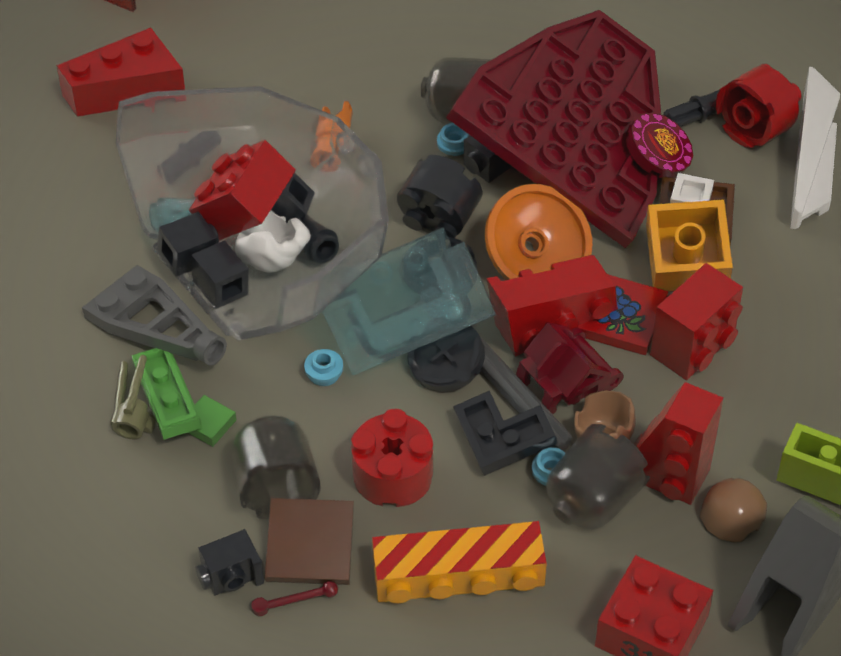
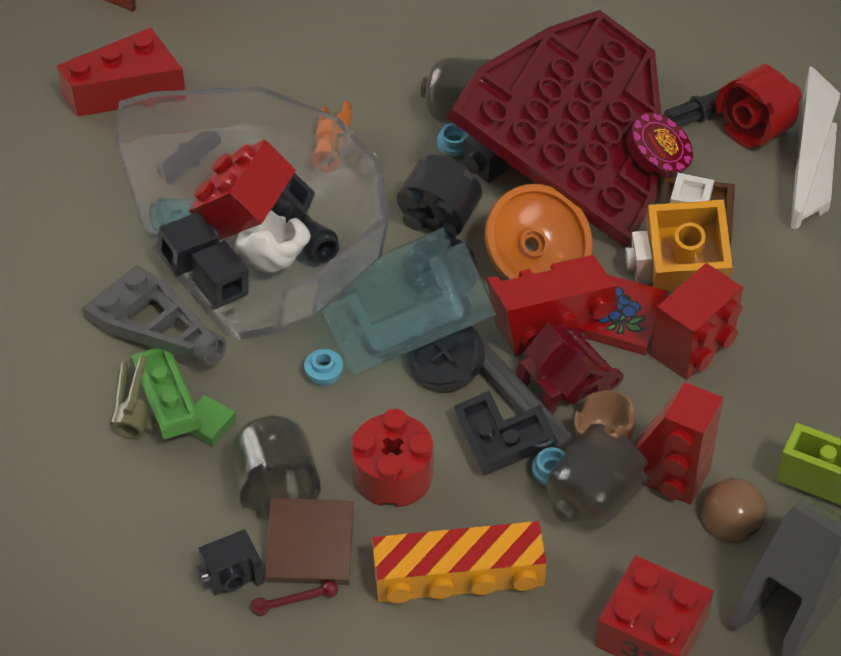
none -> white plate [625,230,652,284]

